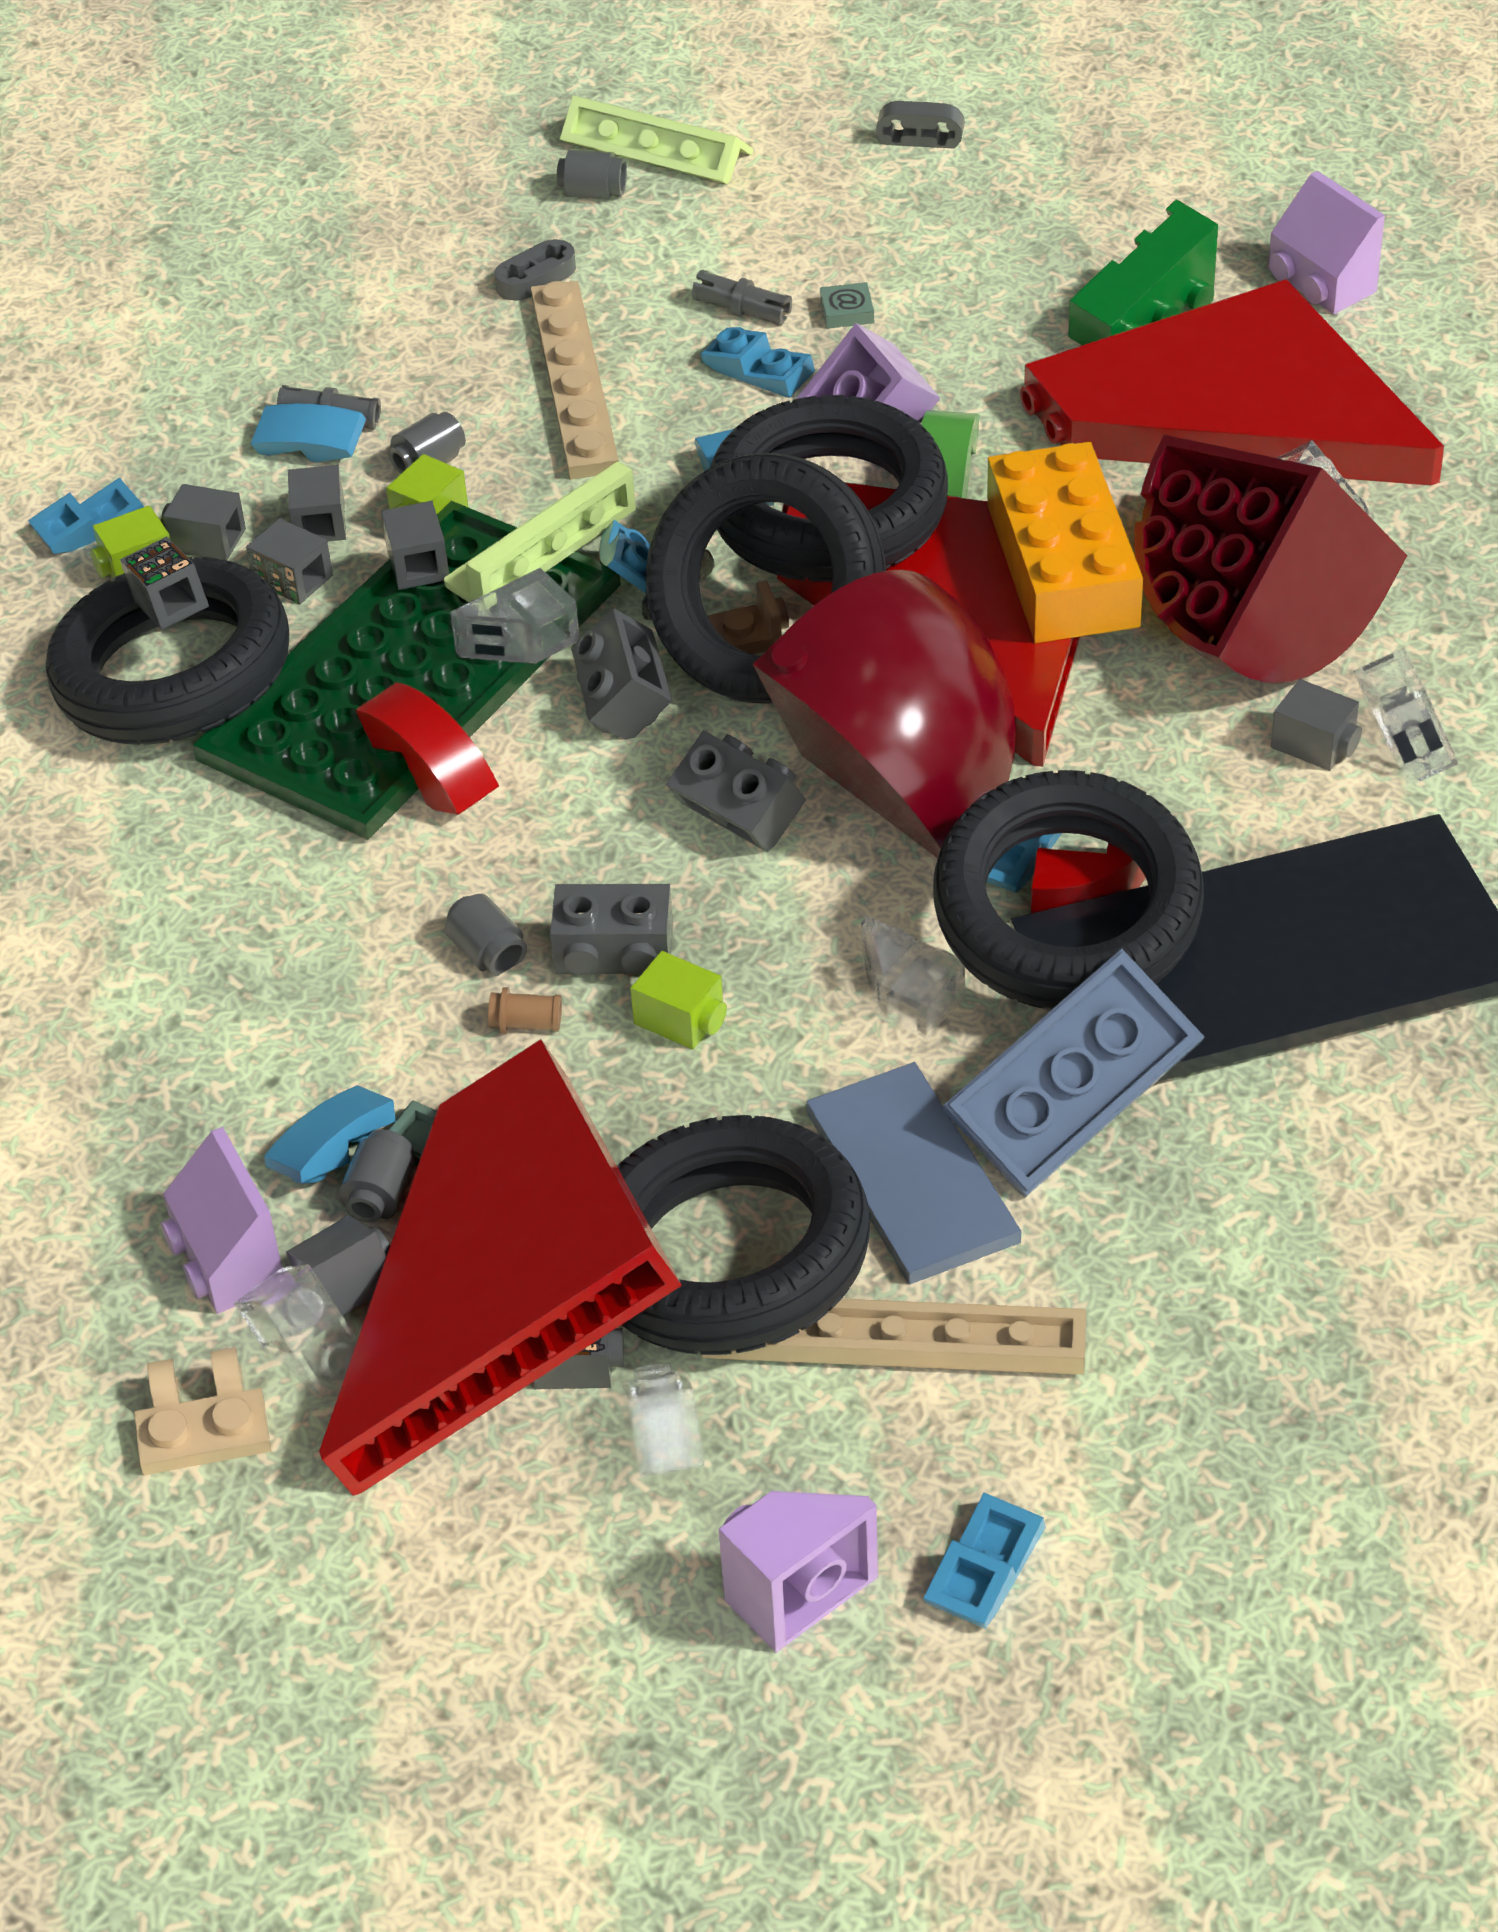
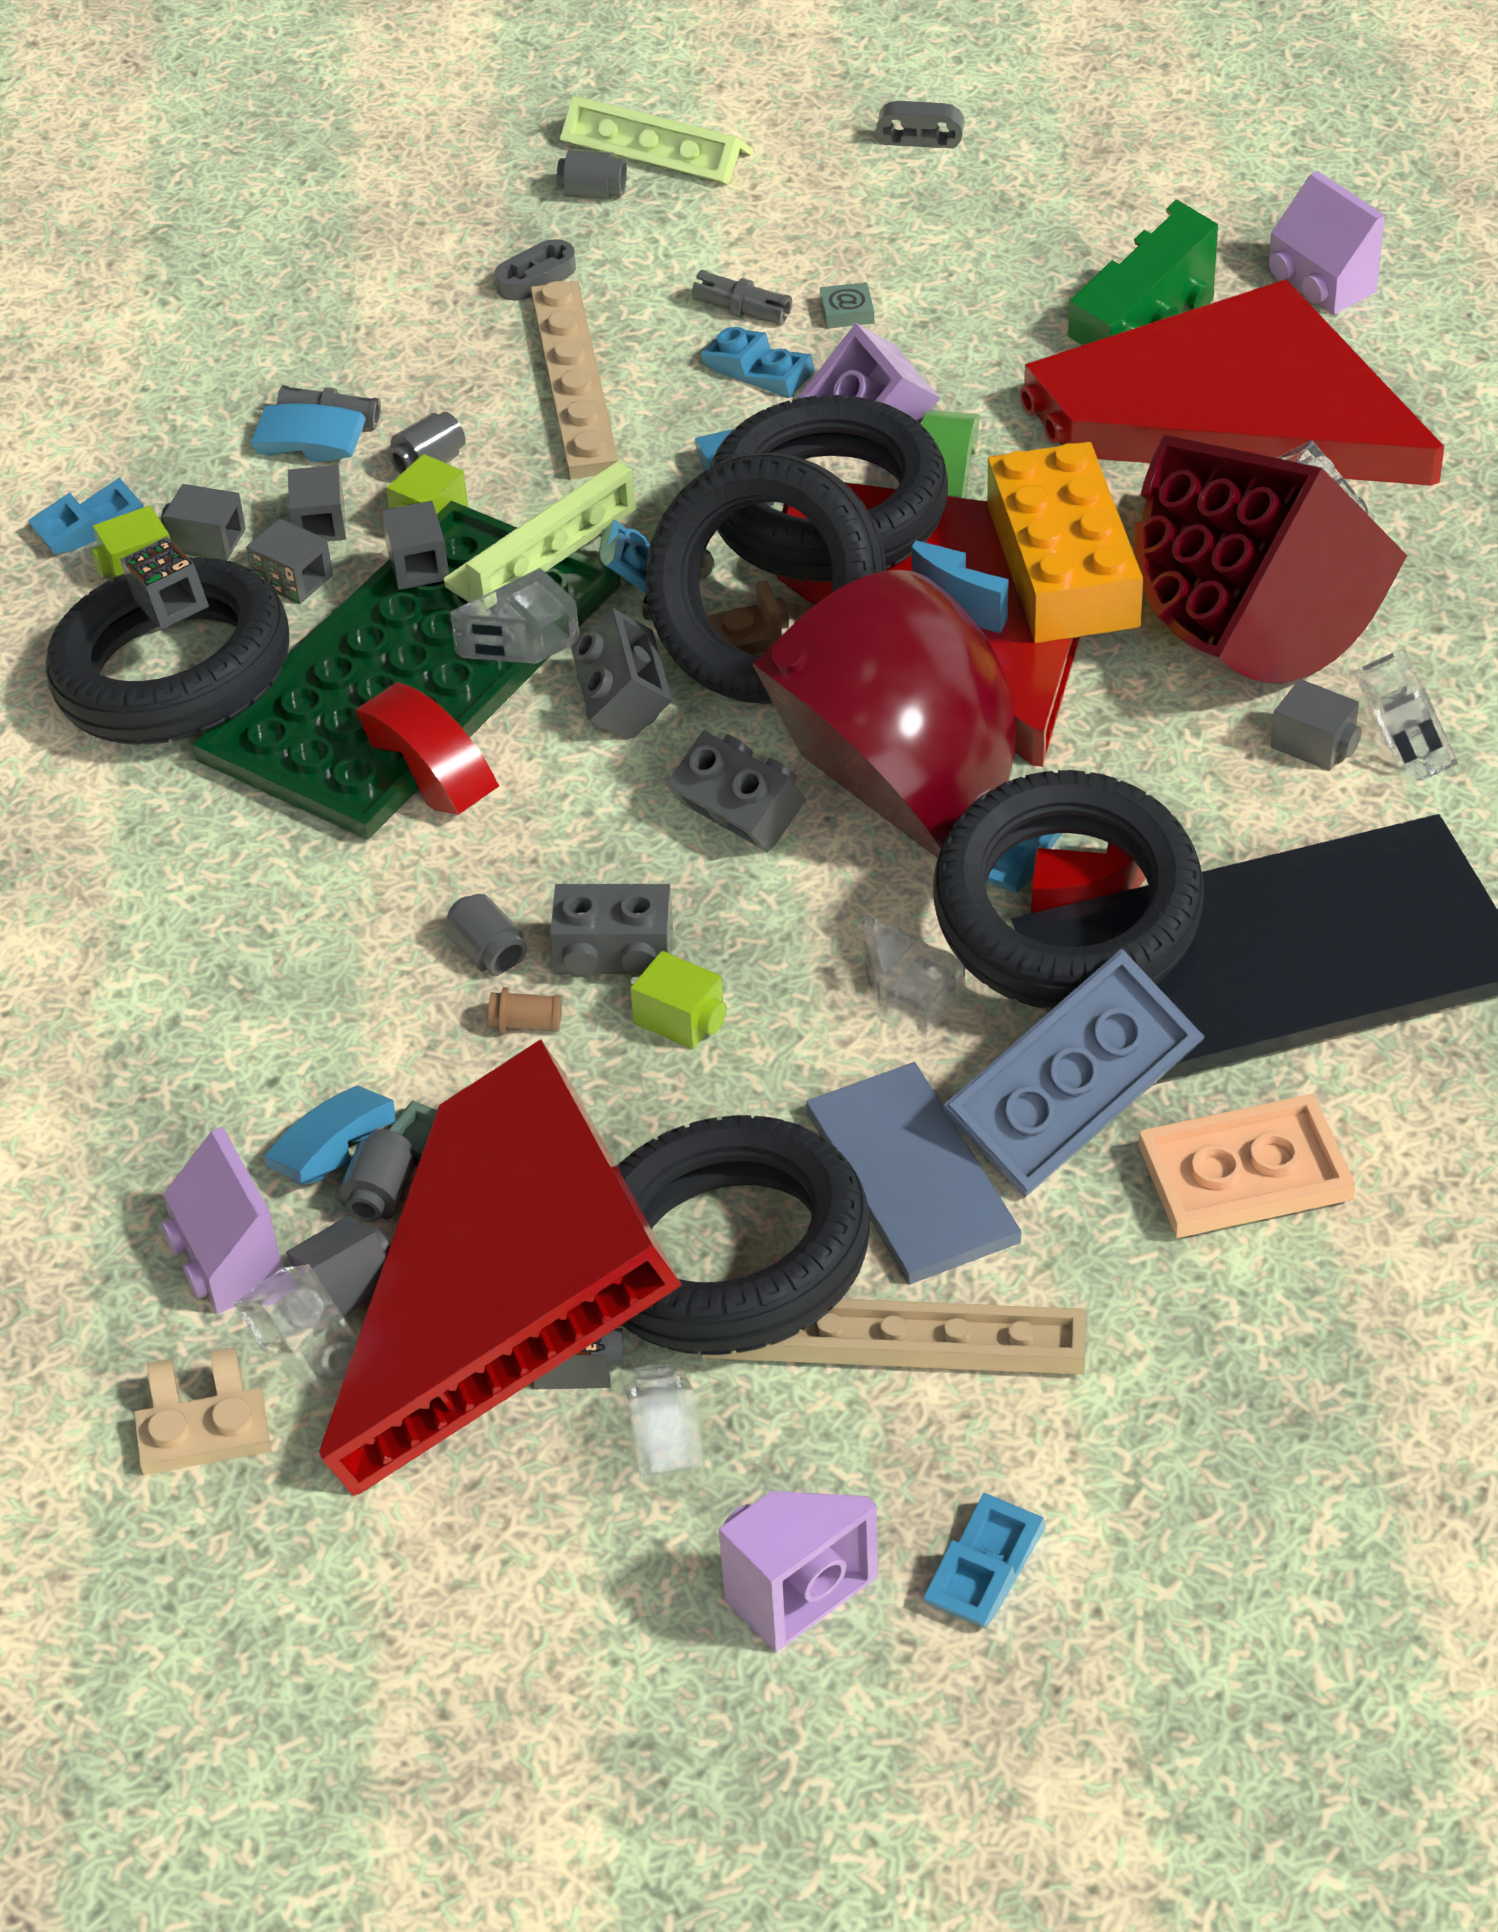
none -> dark azure slope [912,540,1008,633]
none -> light nougat plate [1138,1093,1355,1239]

